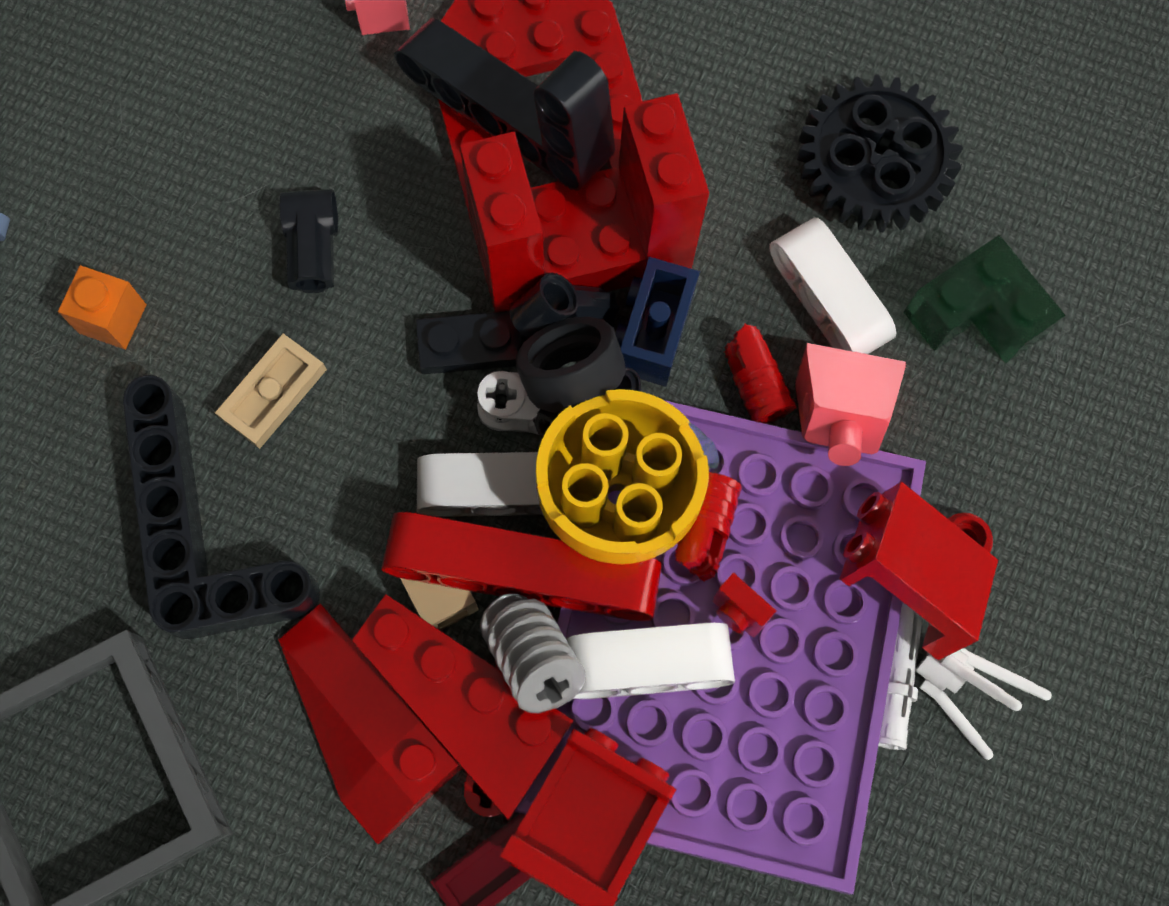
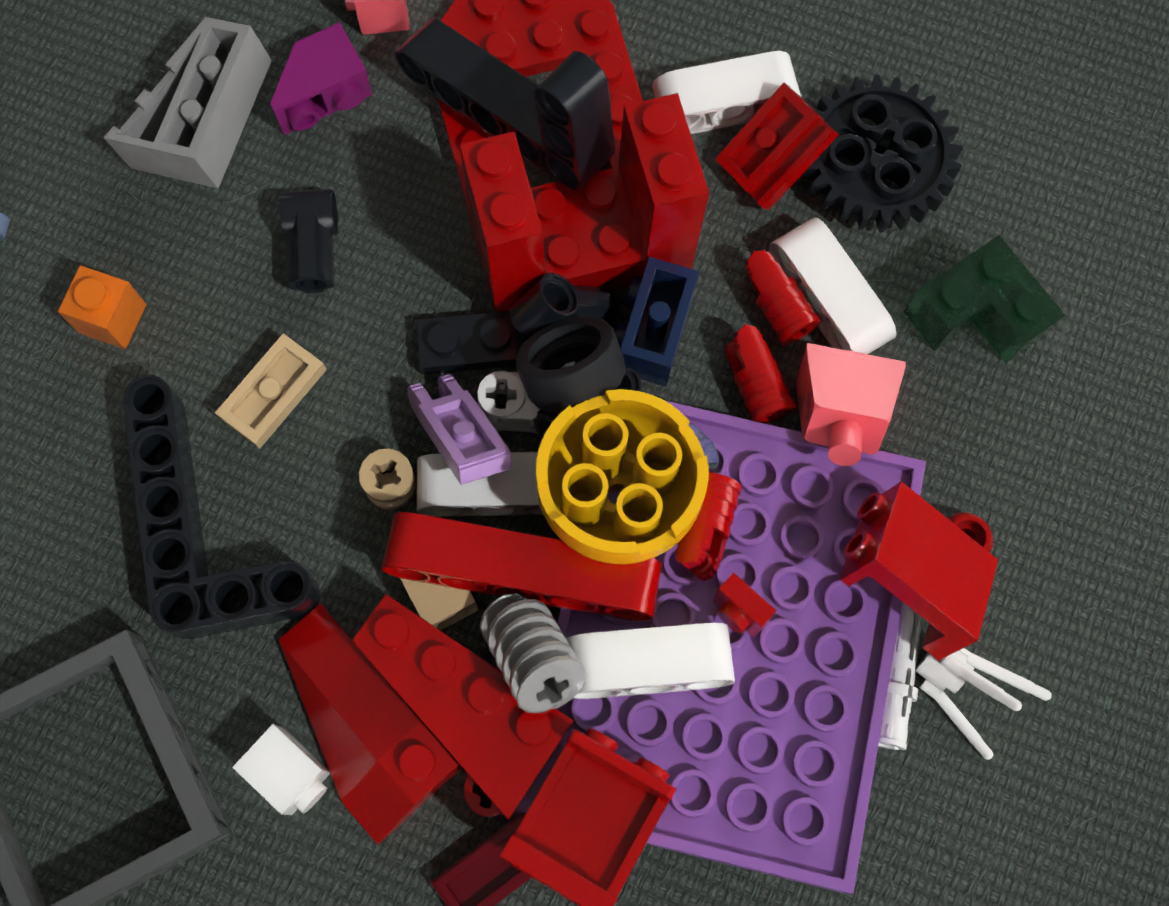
none -> light grey wedge [104,17,272,189]
none -> white brick [232,724,330,815]
none -> magenta slope [270,22,372,136]
none -> tan wheel [359,448,417,510]
none -> lavender hinge [407,374,512,485]
none -> white beam [652,51,802,134]
none -> red plate [715,82,839,210]
none -> red hinge [746,249,821,346]

